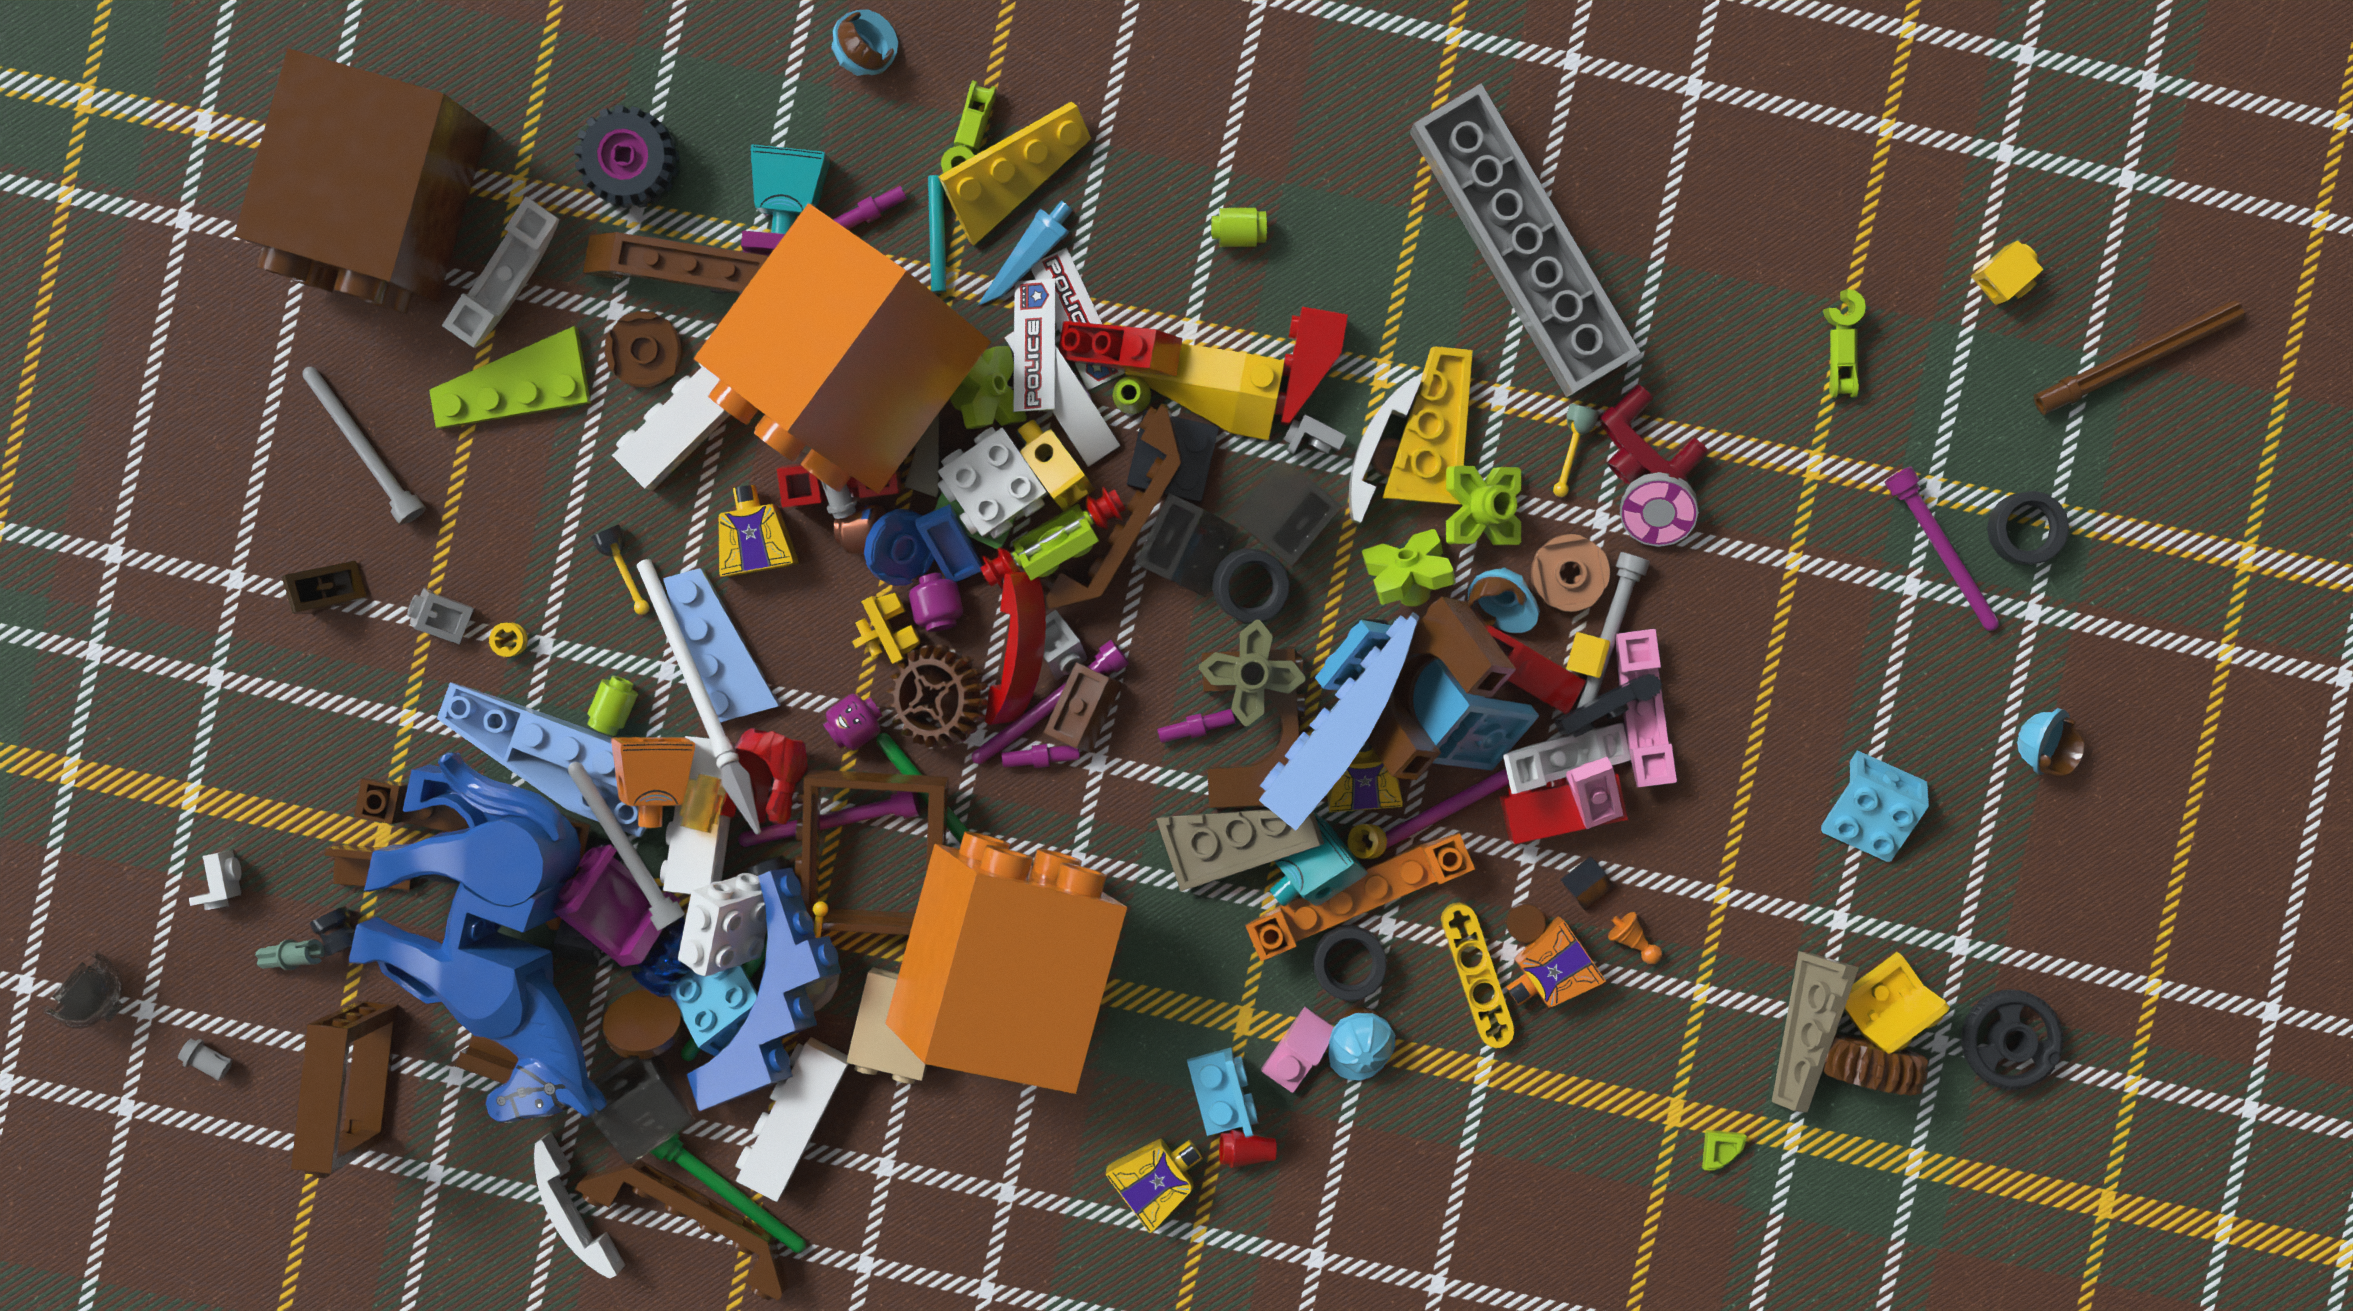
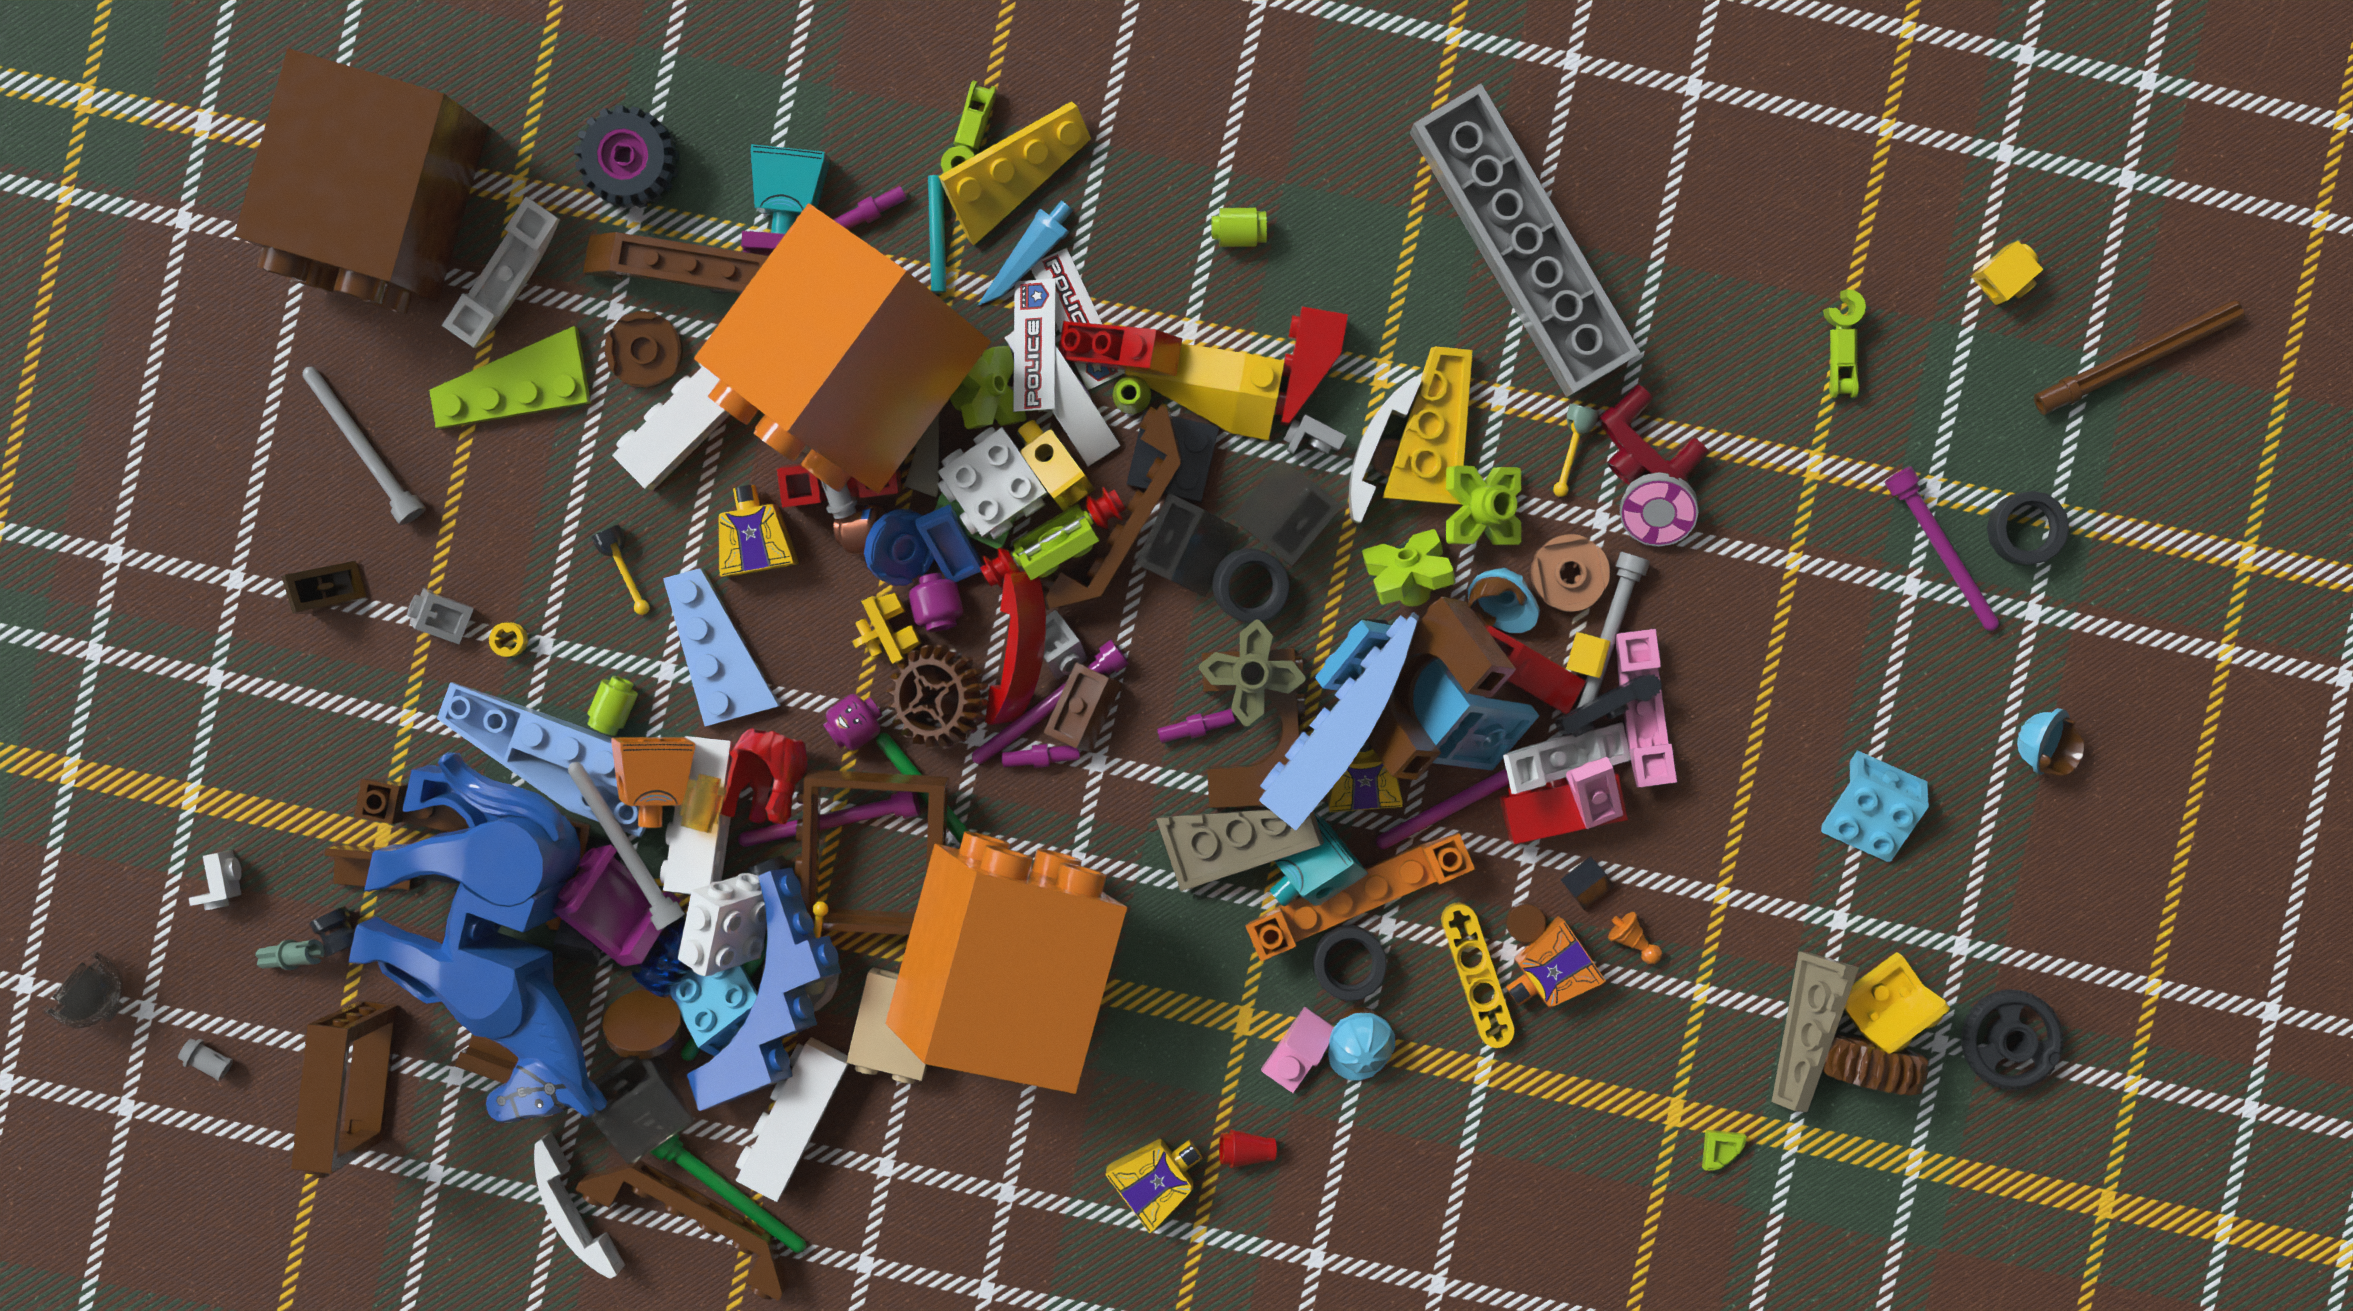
white piece [637,559,761,834] -> none
piece [831,9,898,76] -> none
medium azure bracket [1187,1048,1258,1137] -> none
yellow bush [1348,824,1387,859] -> none

